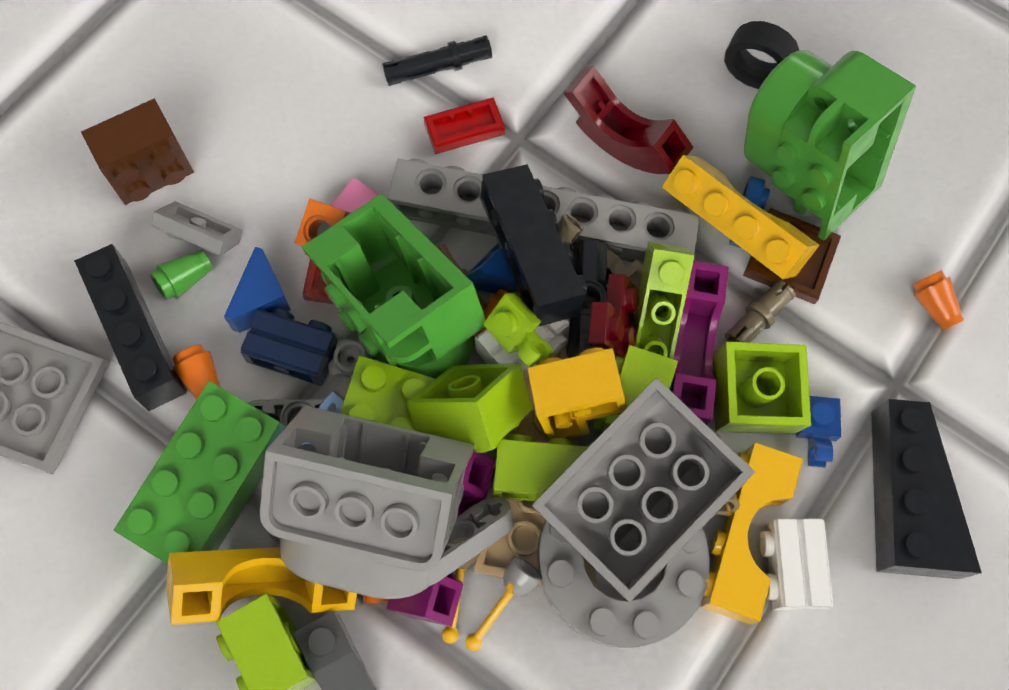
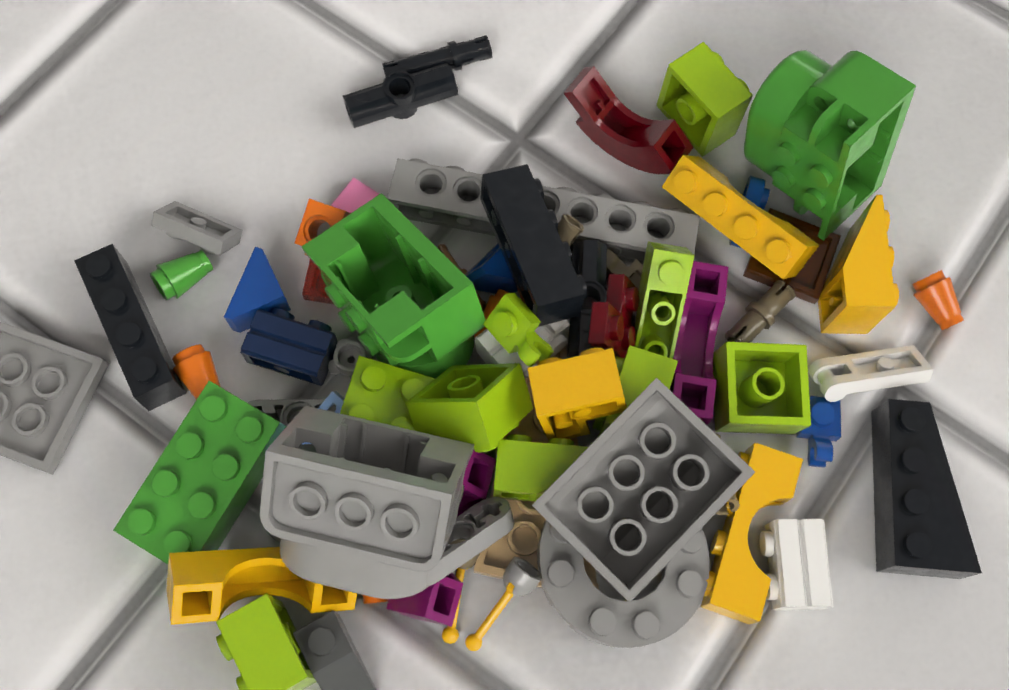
reddish brown brick [81,98,194,205] -> none
red plate [423,97,505,154] -> none
black tyre [724,21,800,89] -> none
none -> black piece [343,63,458,128]
none -> lime brick [656,42,753,157]
none -> white plate [808,345,934,402]
none -> yellow slope [818,195,899,334]

